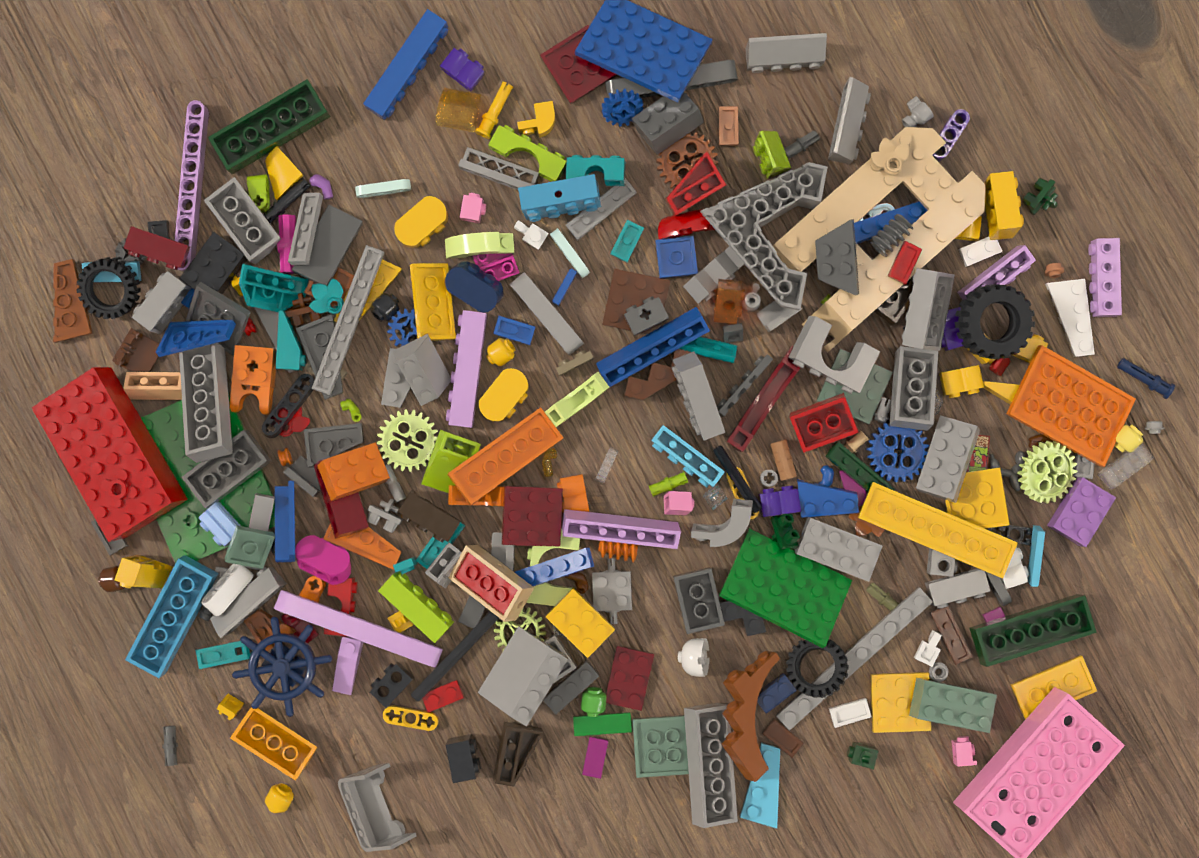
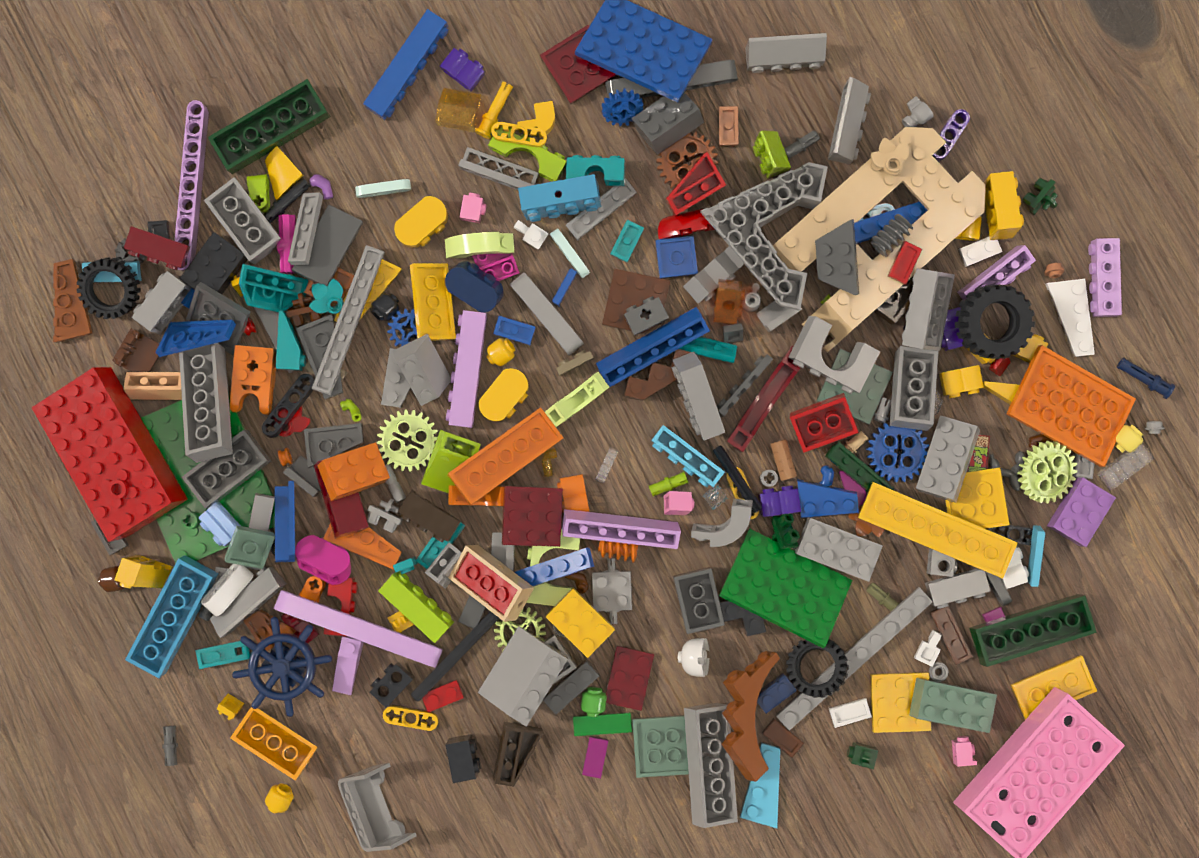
none -> yellow beam [491,122,547,147]

